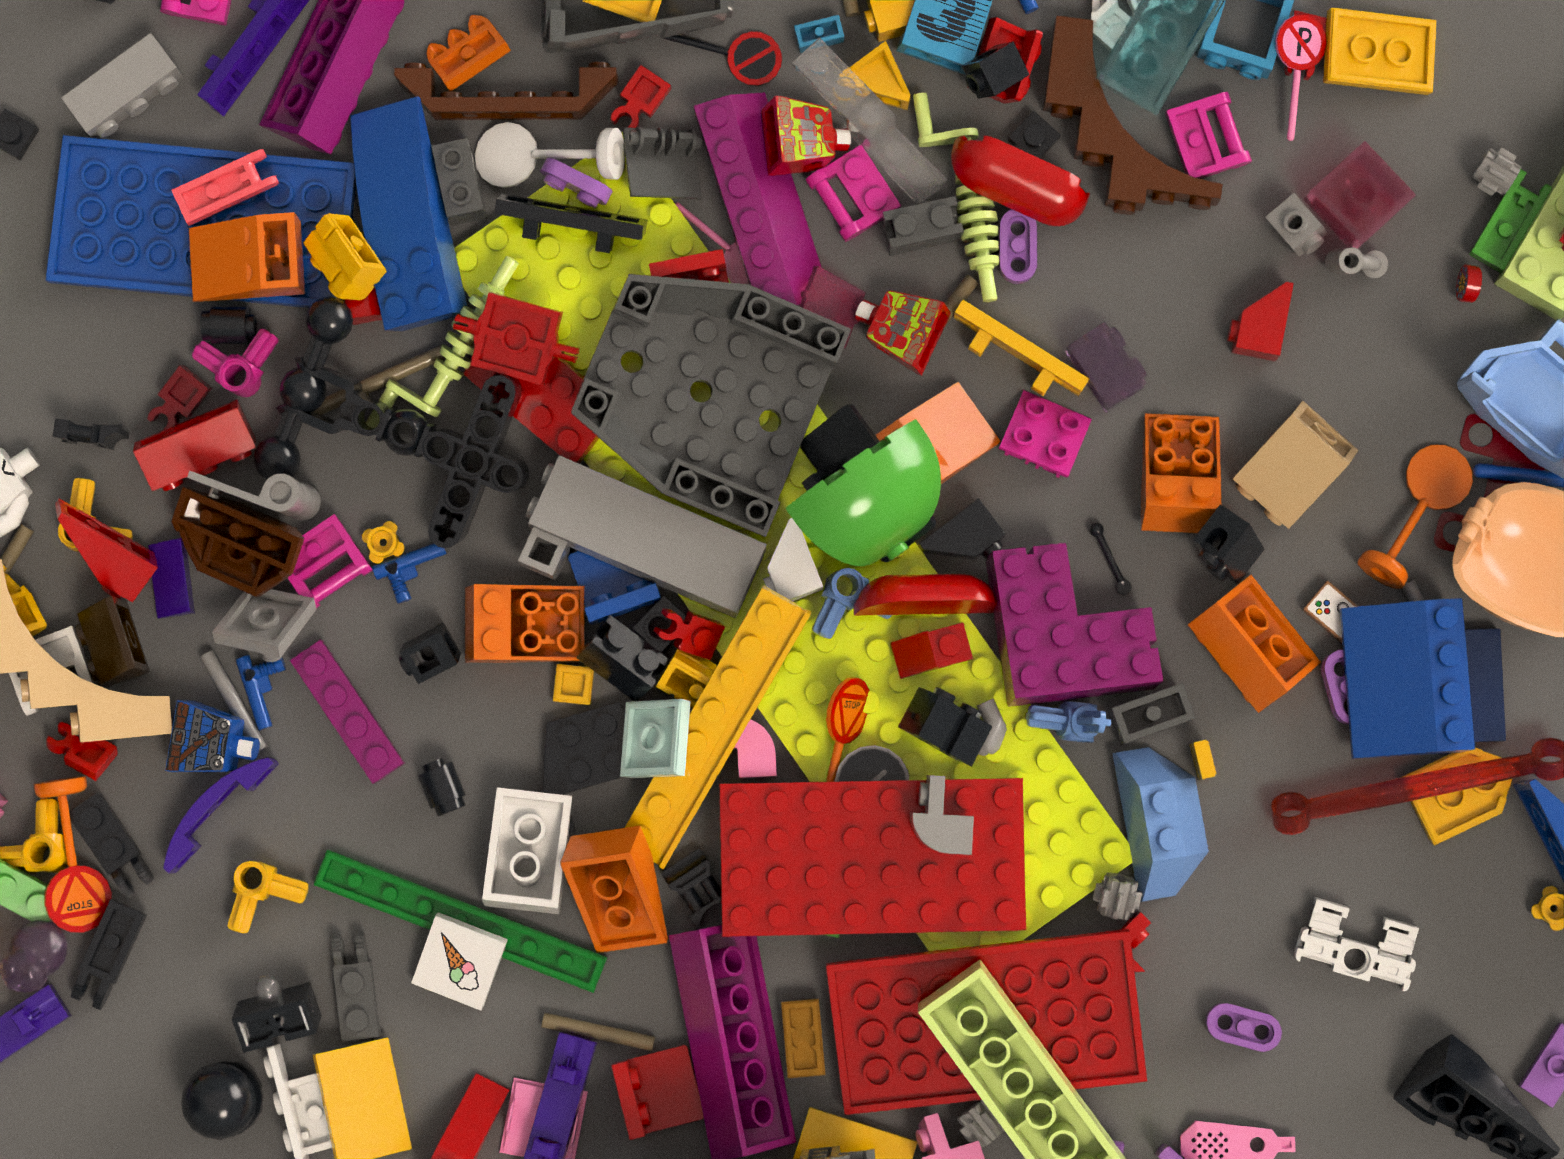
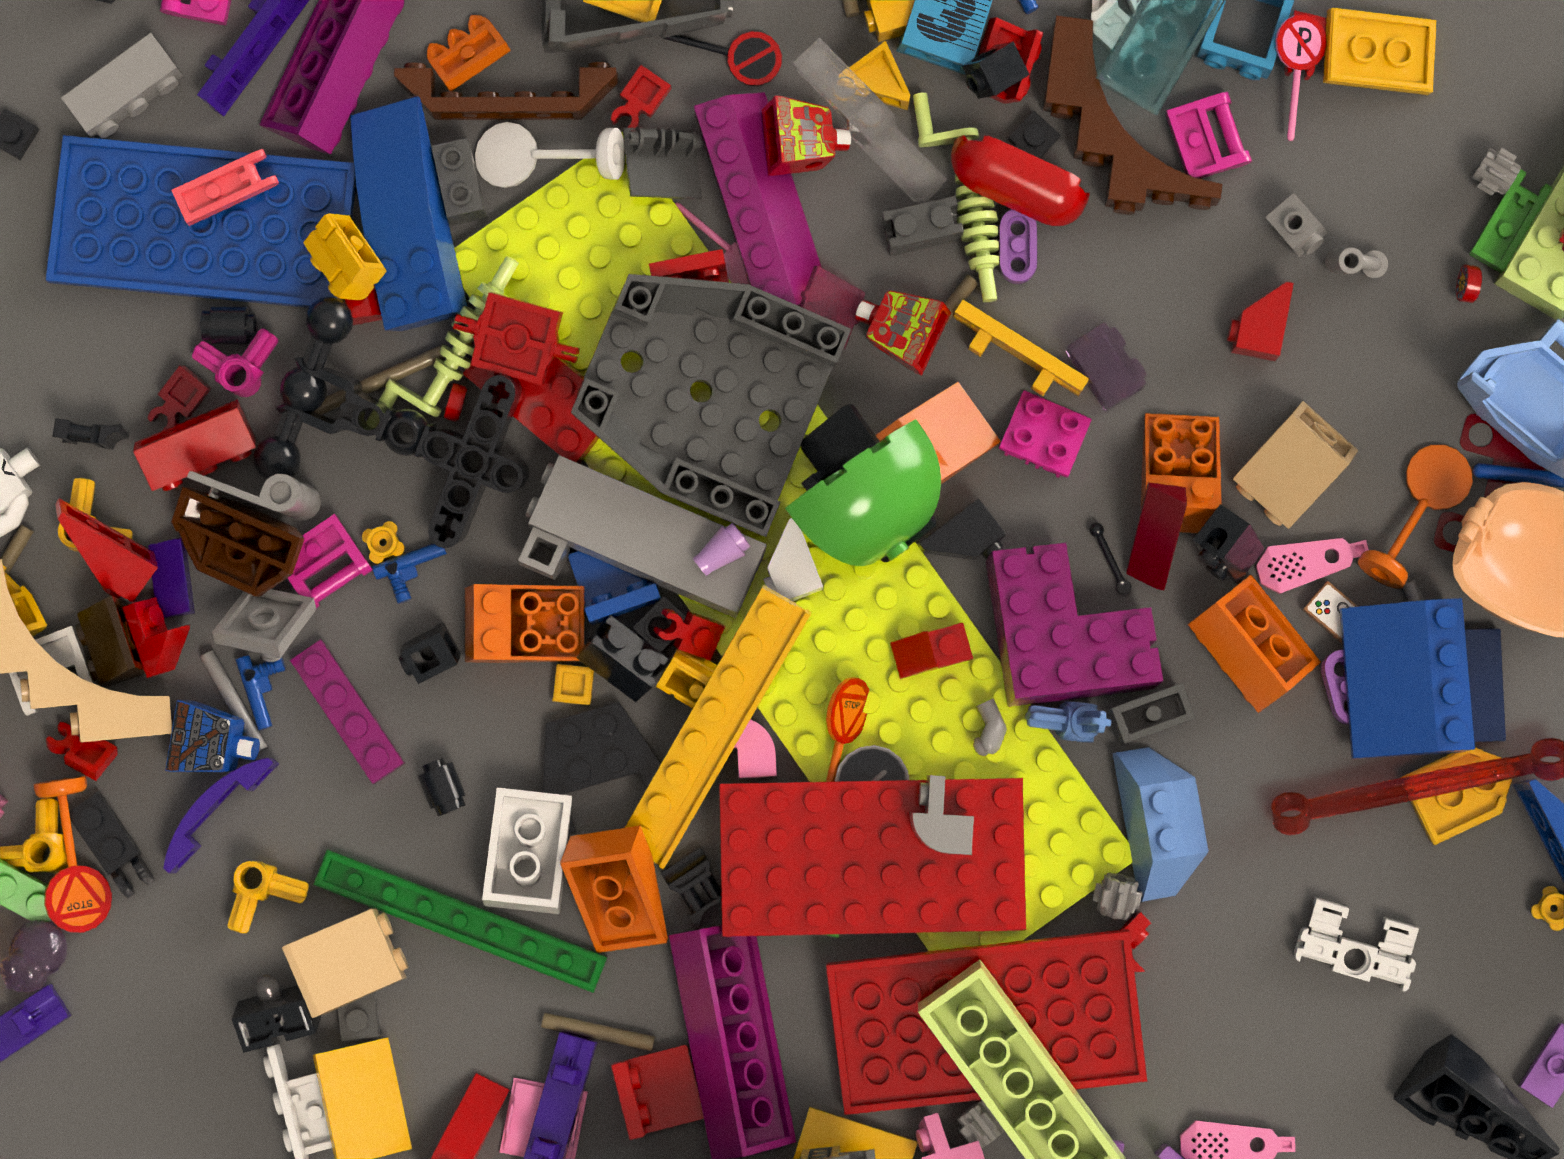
black hinge [71,899,148,1010] -> none
black tile [181,1061,263,1140] -> none
orange slope [189,212,305,302] -> none
white tile [411,912,508,1010] -> none
black hinge [494,193,648,253] -> none
medium lavender plate [540,157,613,208] -> none
light aqua tile [620,699,691,778] -> none
pearl gold plate [781,998,825,1078] -> none
dark azure piece [794,15,844,53] -> none
dark pink plate [805,144,901,242] -> none
medium blue axle [812,568,892,639] -> none
red brick [854,574,997,616] -> none
black piece [898,687,993,767] -> none
yellow tile [1189,740,1216,780] -> none
medium lavender plate [1205,1003,1282,1052] -> none
clear pink brick [1304,141,1416,250] -> none
none -> red slope [122,597,190,678]
none -> tan slope [282,908,409,1018]
none -> red tile [443,383,467,422]
none -> lavender cone [693,523,751,576]
none -> dark red slope [1126,482,1187,591]
none -> bright pink piece [1255,538,1369,594]

